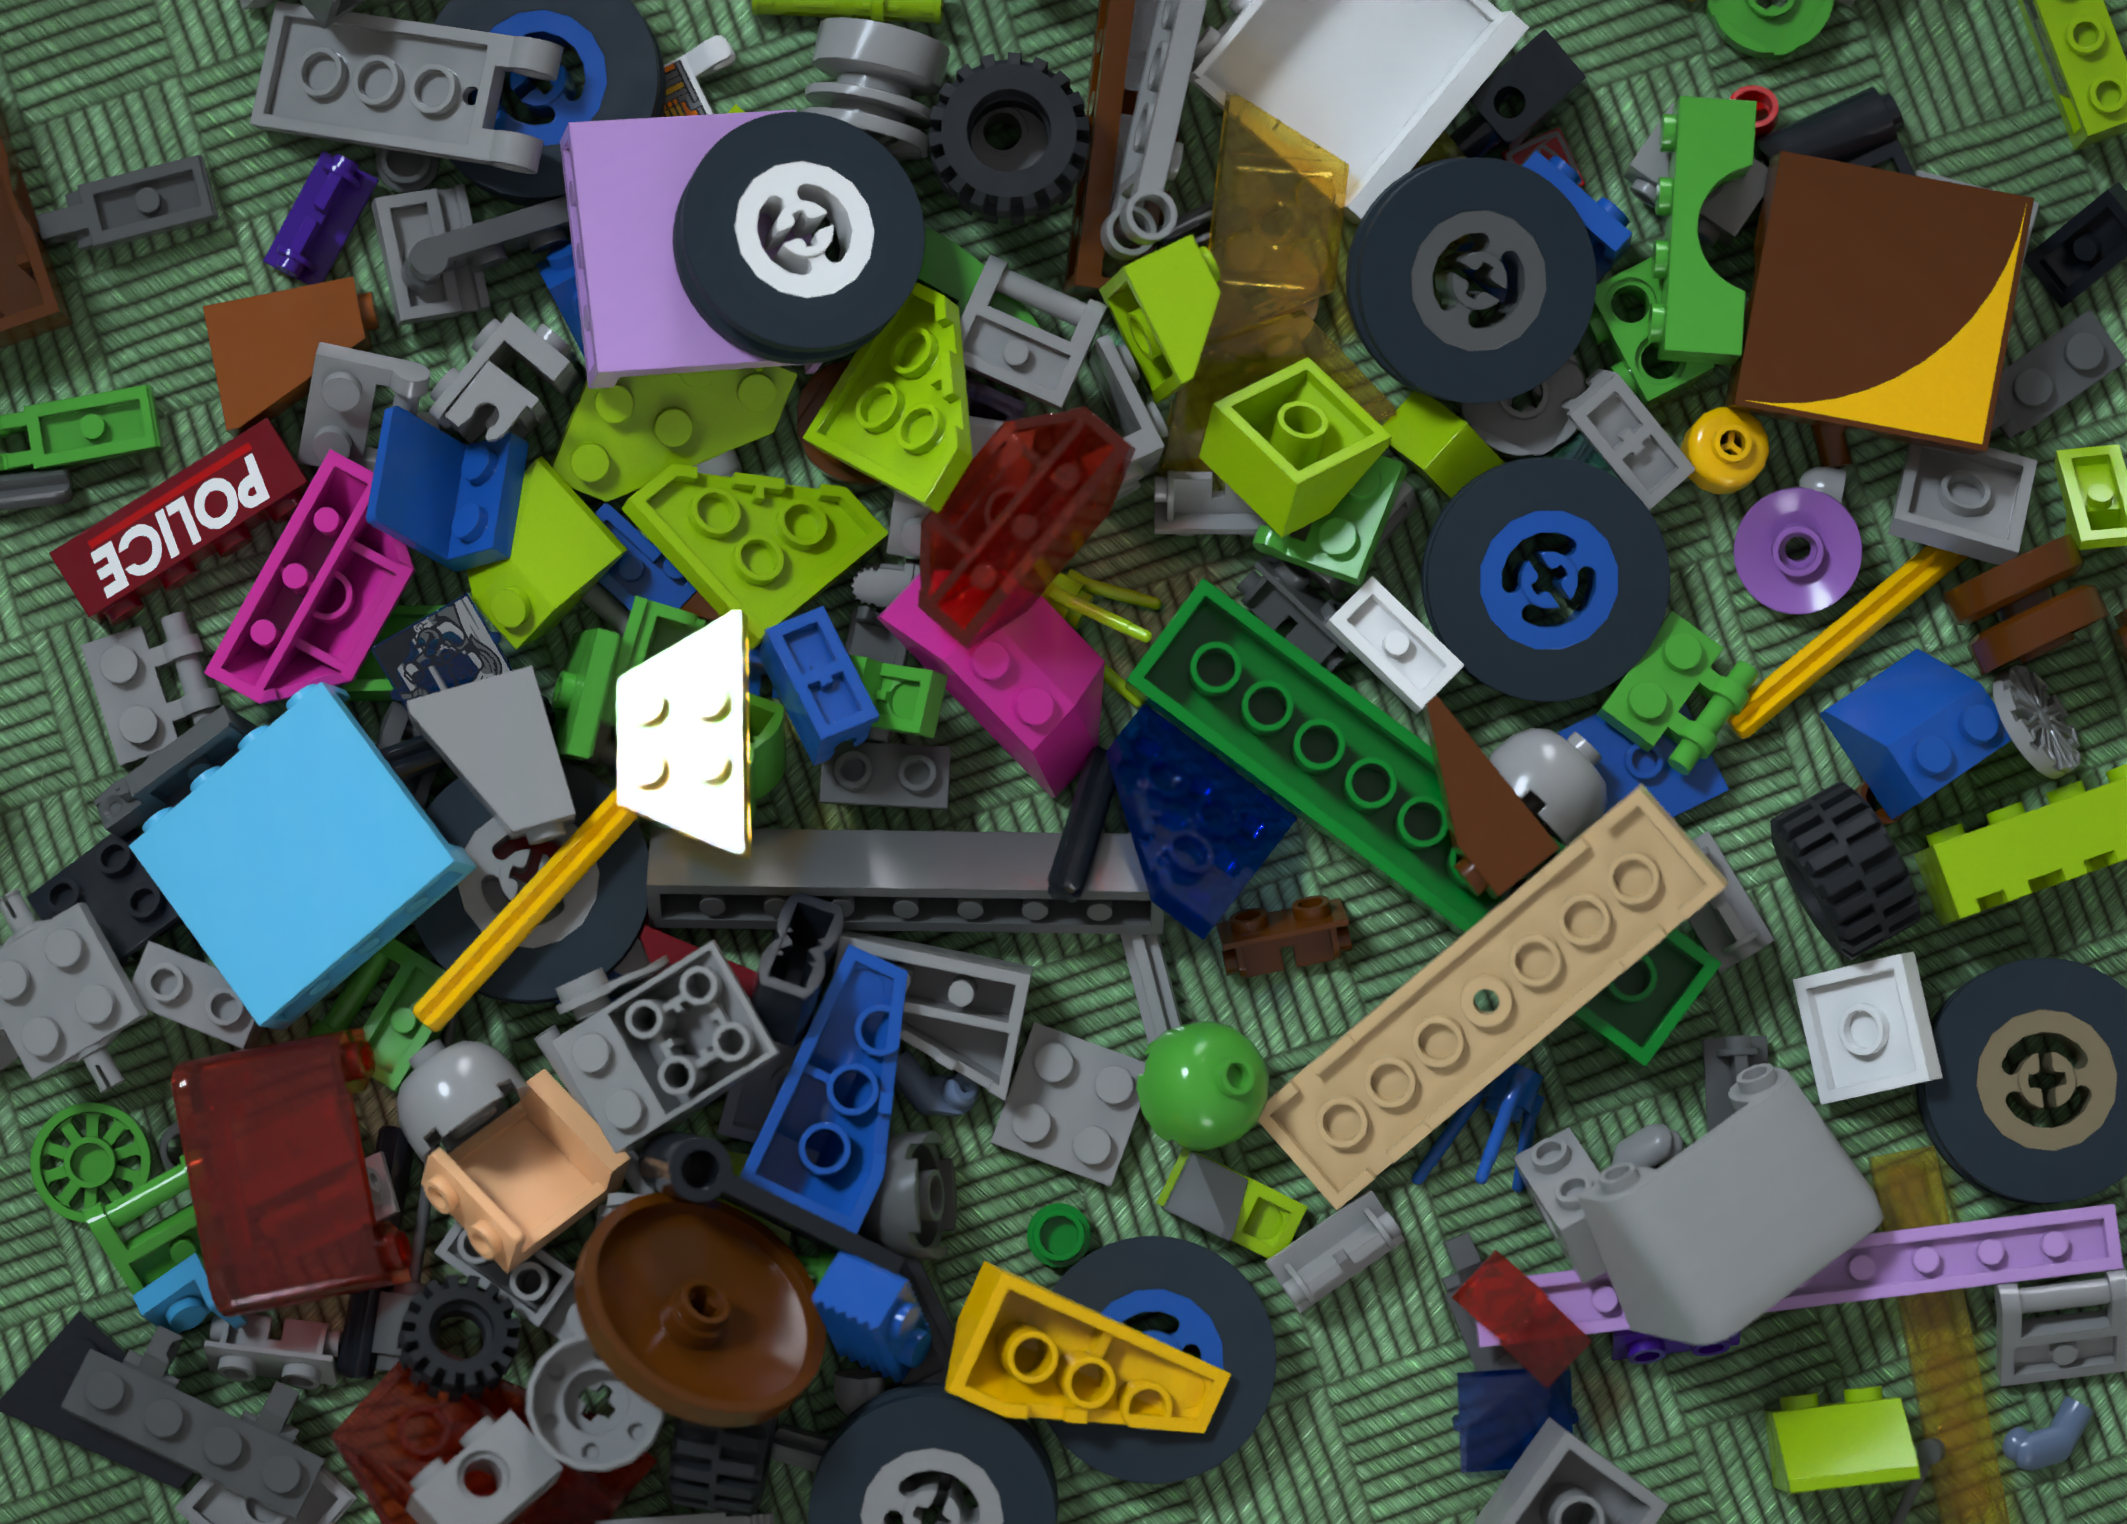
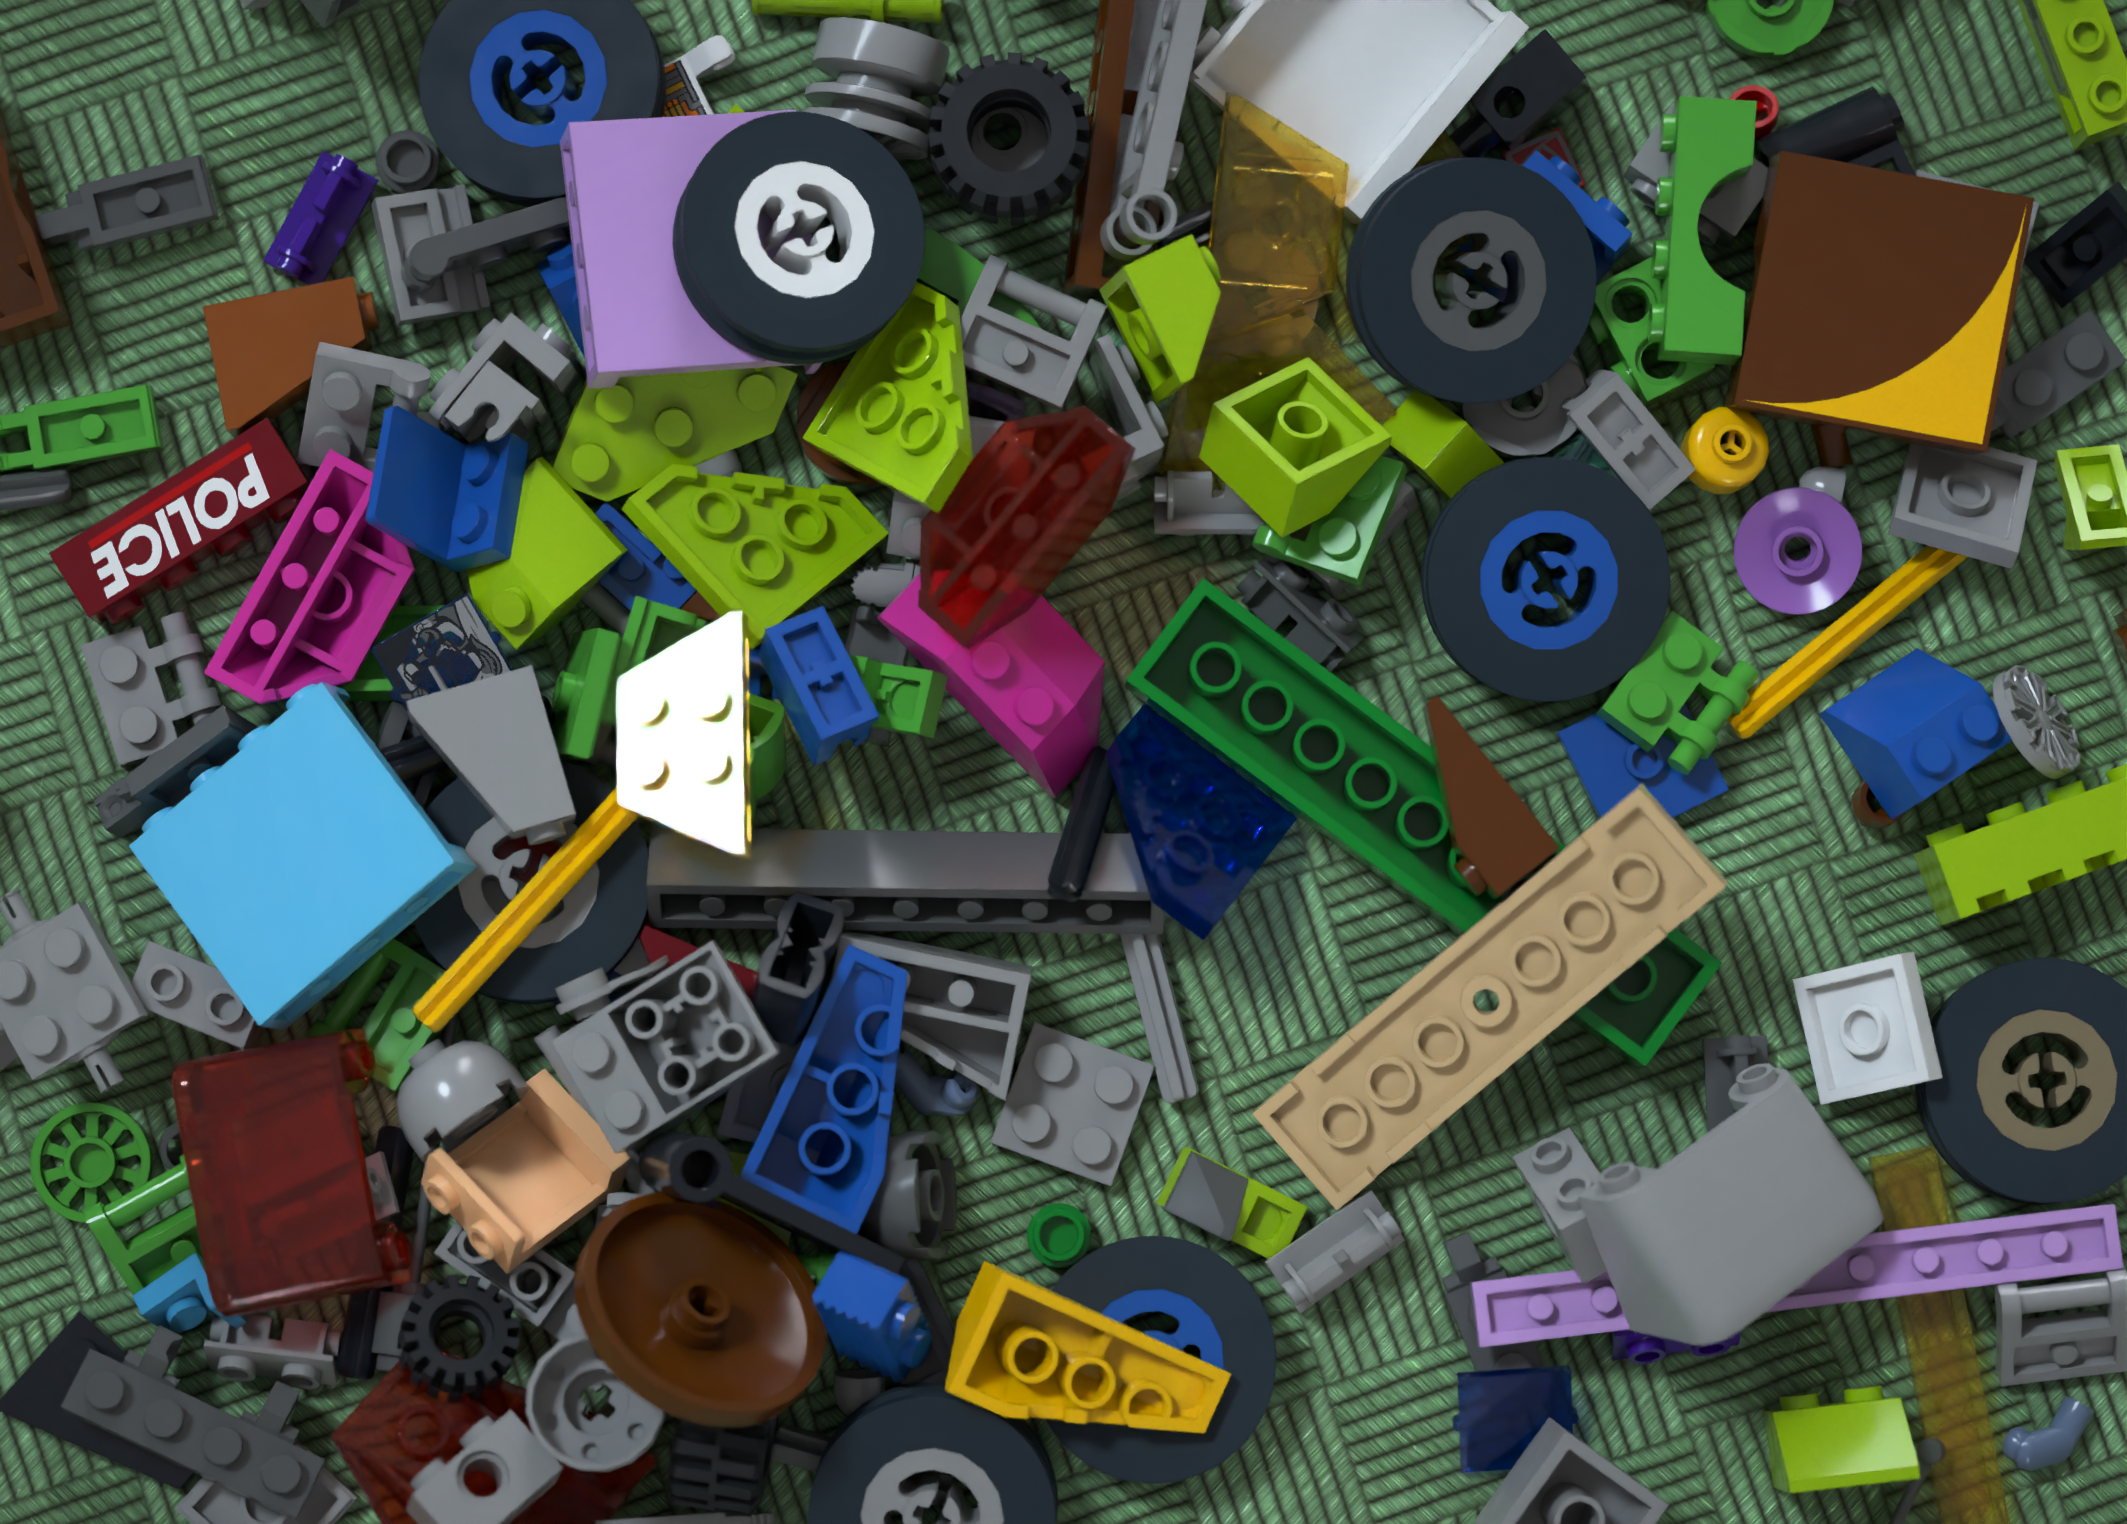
black hinge [26,828,185,966] -> none
light grey hinge [250,1,564,174] -> none
dark grey hinge [819,741,951,810] -> none
lime plant [1036,567,1162,708] -> none
bright green cylinder [1136,1021,1269,1153] -> none
reddish brown hinge [1215,895,1352,979] -> none
white panel [1325,576,1464,714] -> none
blue plant [1412,1063,1545,1193] -> none
clear red slope [1451,1250,1592,1388] -> none
light grey cylinder [1489,728,1608,847] -> none
light grey arm [1611,1124,1684,1168] -> none
light grey hinge [1687,831,1775,973] -> none
black tyre [1771,781,1921,960] -> none
reddish brown wheel [1942,534,2110,676] -> none

